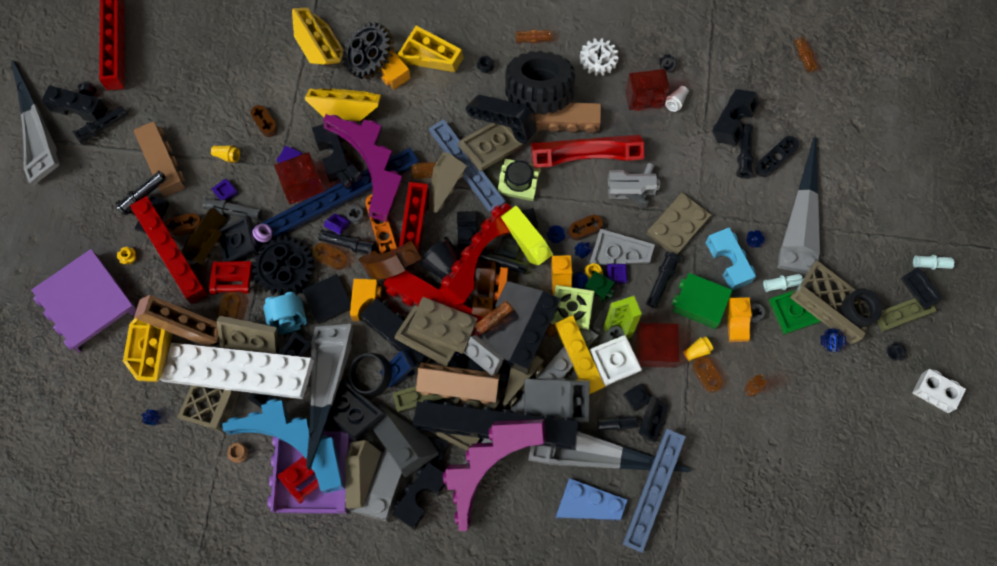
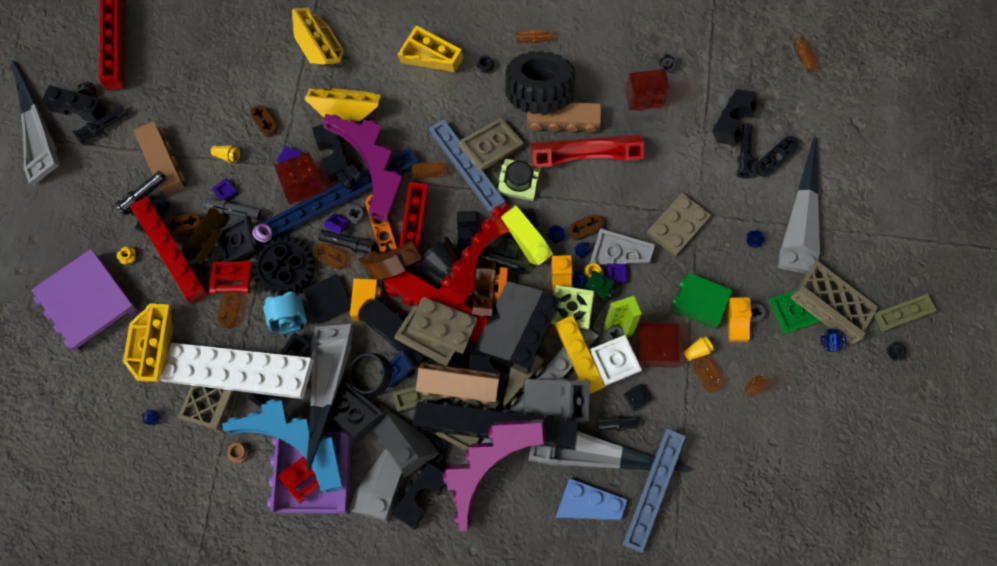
medium nougat brick [134,295,219,346] -> none
dark tan plate [217,316,279,354] -> none
black gear [343,22,395,80] -> none
dark tan slope [345,440,381,509] -> none
light orange arch [381,51,411,90] -> none
dark tan slope [429,152,467,213] -> none
light grey plate [464,335,504,376] -> none
black beam [466,95,537,144] -> none
clear orange pin [475,300,513,334] -> none
white gear [580,38,619,76] -> none
light grey piece [608,163,660,208] -> none
black plate [638,397,668,442] -> none
black pin [645,252,681,309] -> none
white cone [665,86,689,112] -> none
medium azure arch [705,228,756,291] -> none
light aqua axle [763,274,803,292] -> none
black tyre [842,288,883,328] -> none
black panel [901,267,942,310] -> none
white brick [912,369,966,413] -> none
light aqua axle [913,255,955,270] -> none

